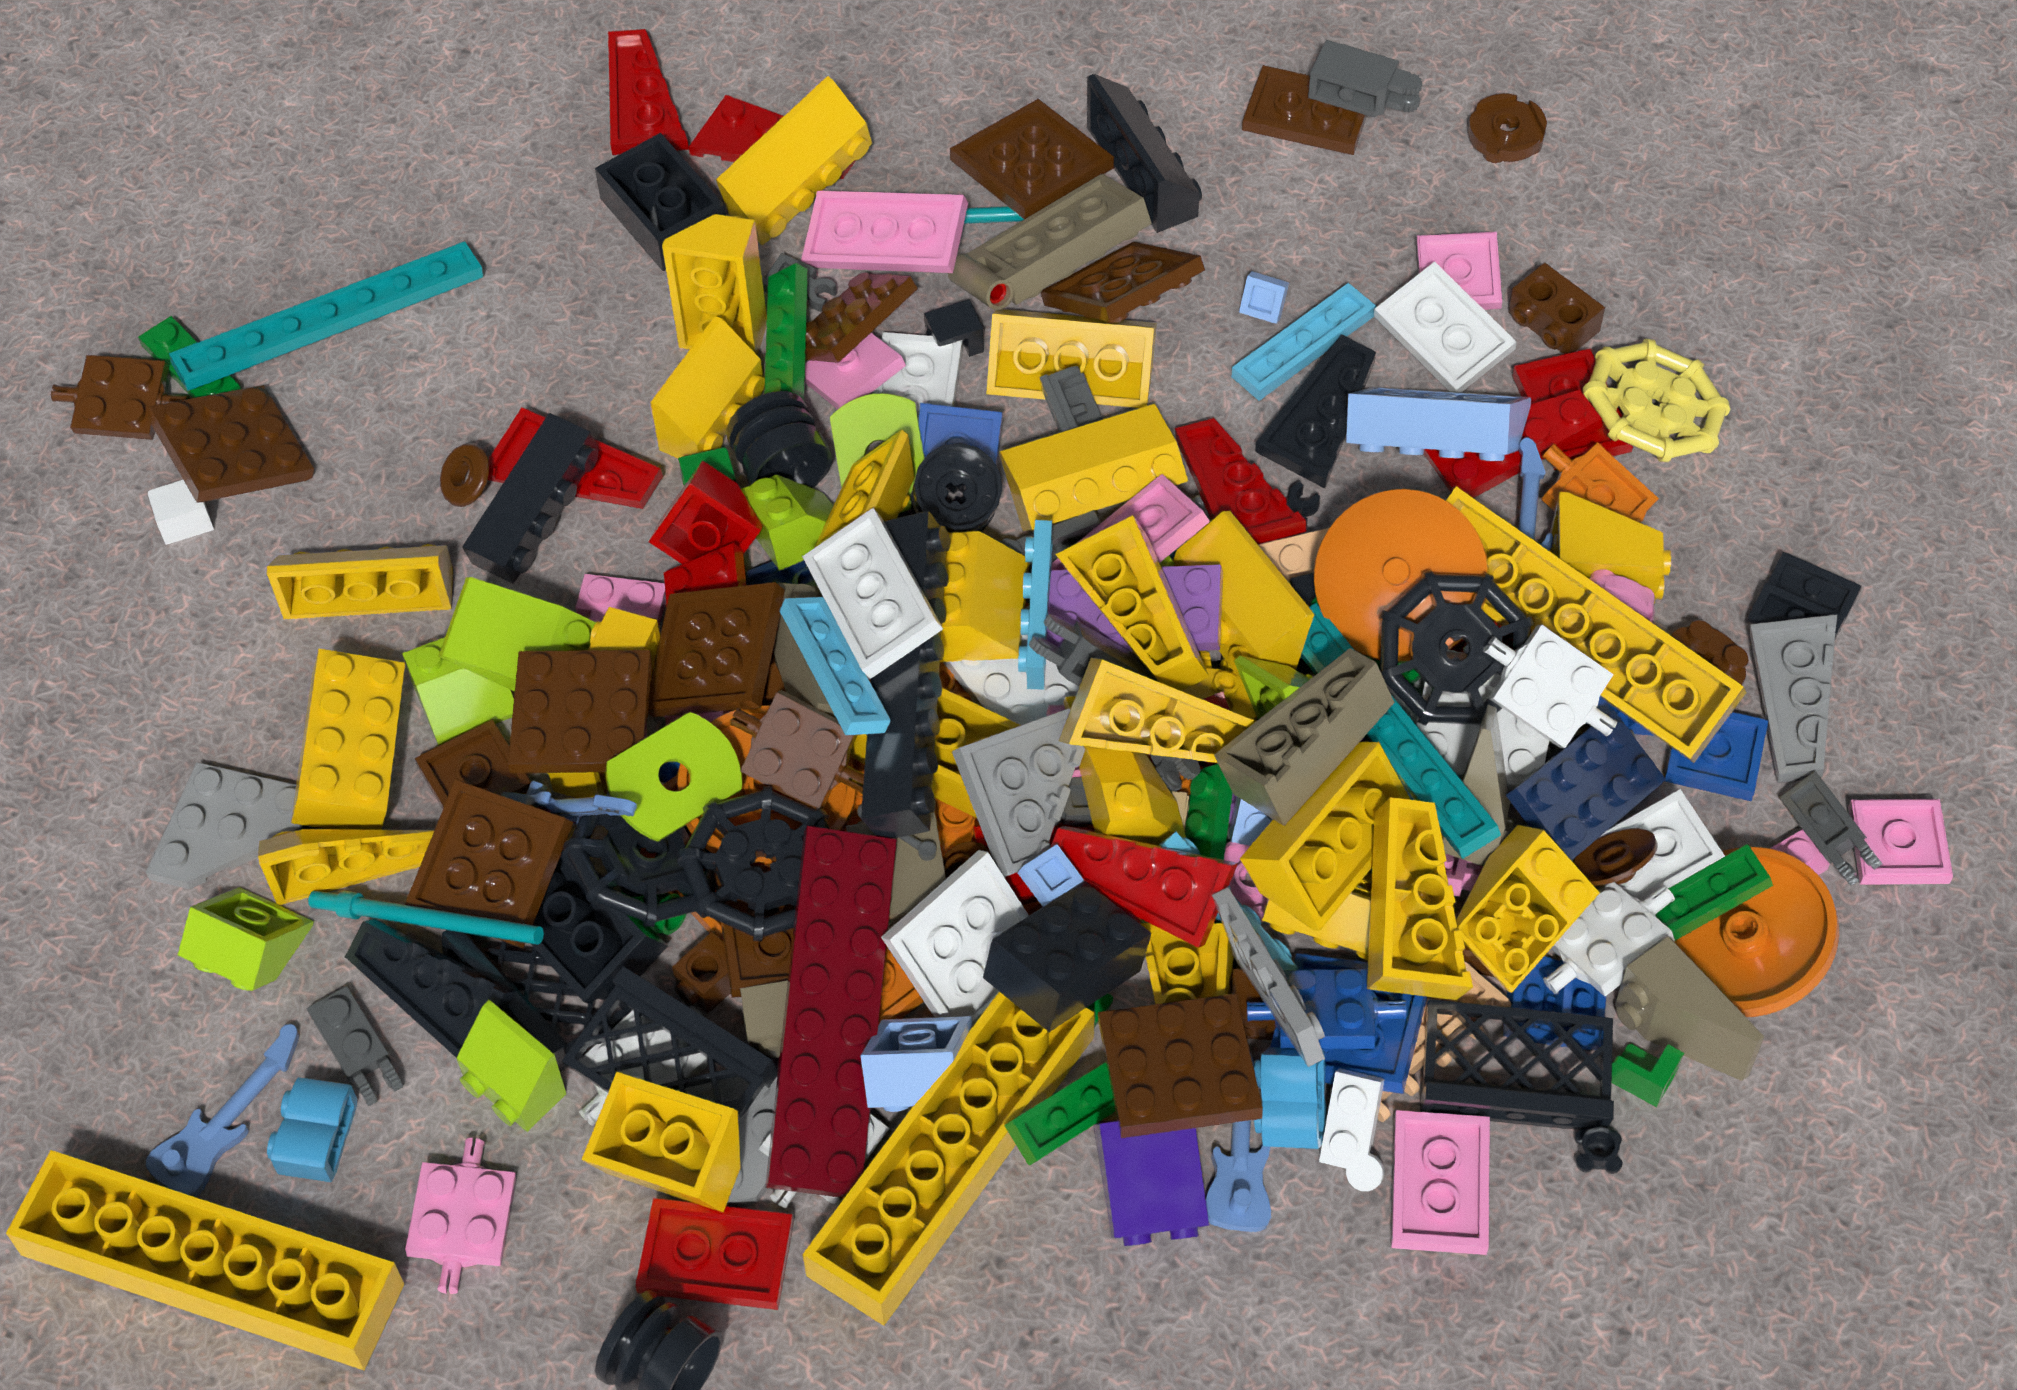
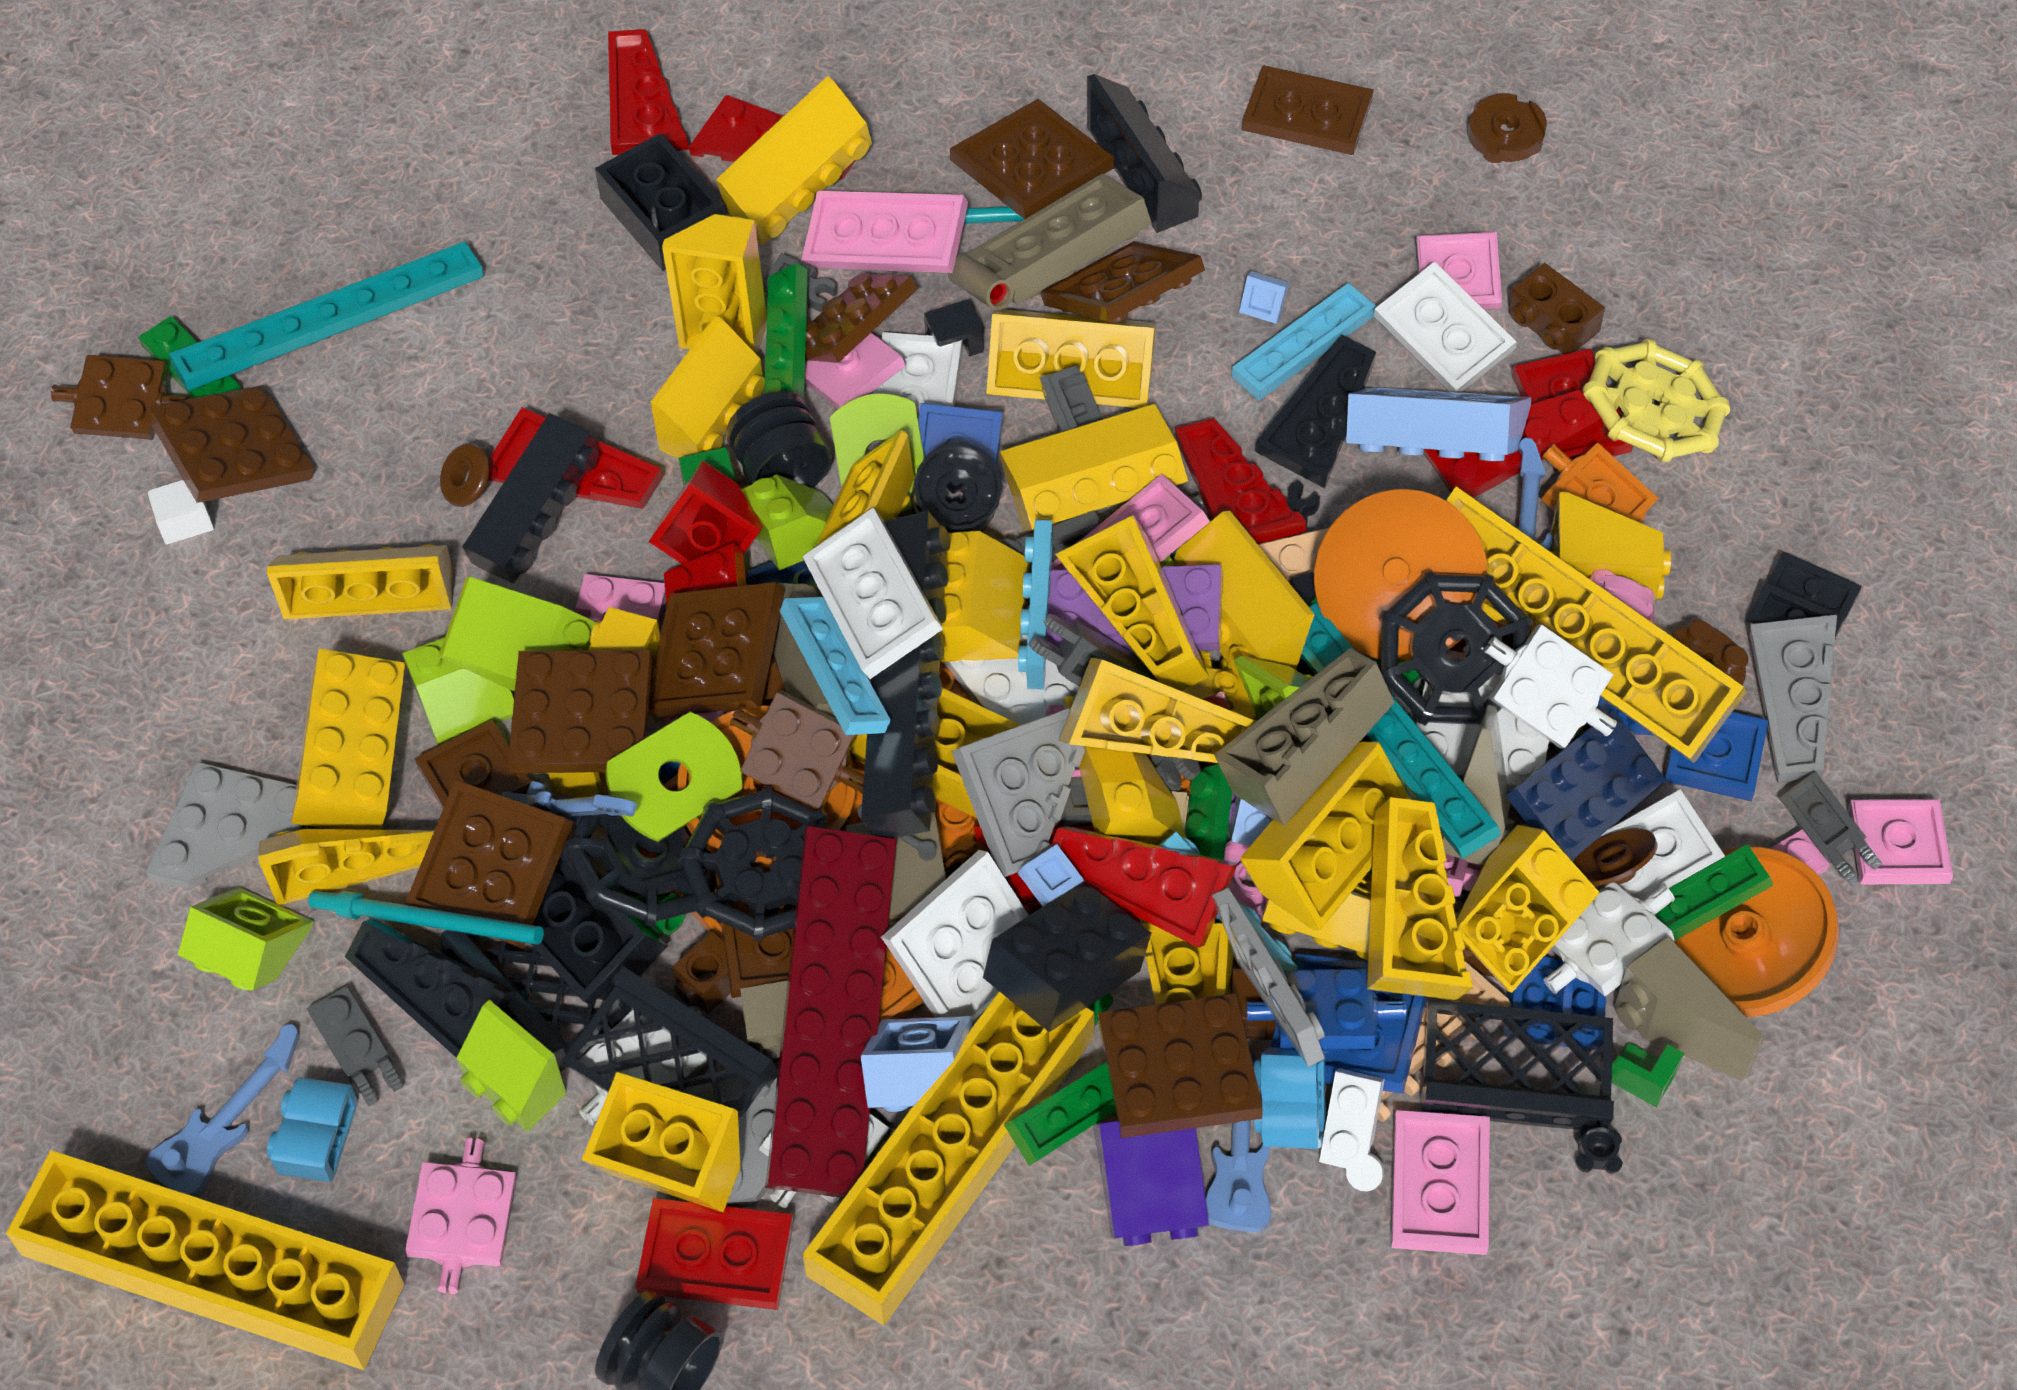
dark grey hinge [1308,39,1423,117] -> none

